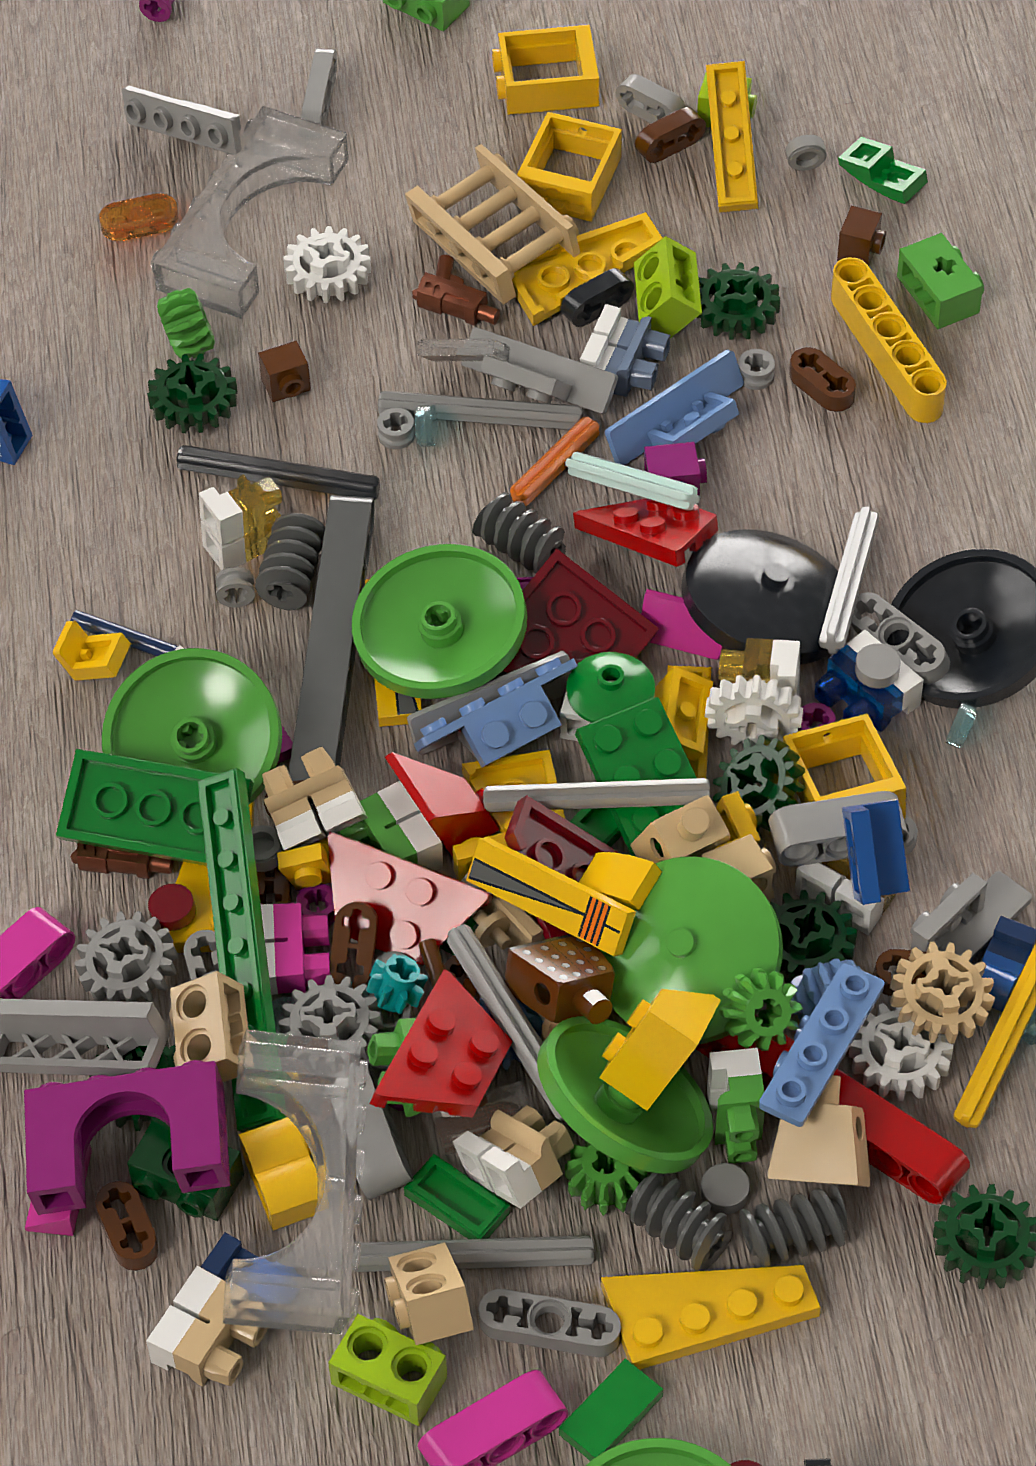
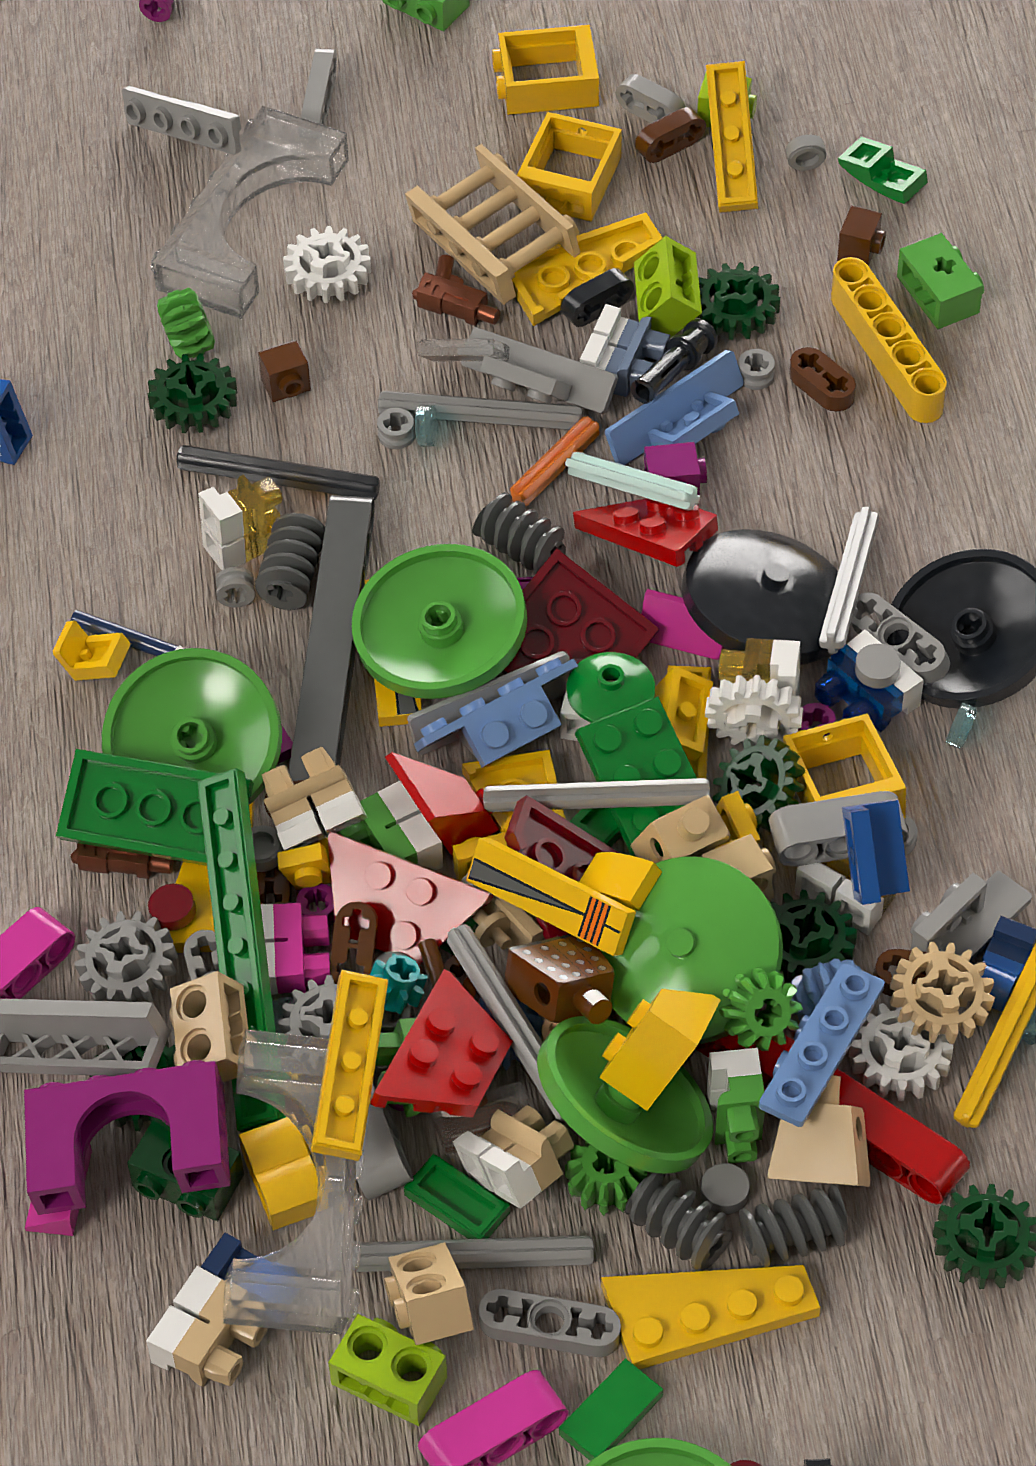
reddish brown beam [95,1181,158,1271] -> none
clear orange plate [99,193,179,241] -> none
none -> yellow tile [310,970,389,1161]
none -> black pin [631,319,718,404]

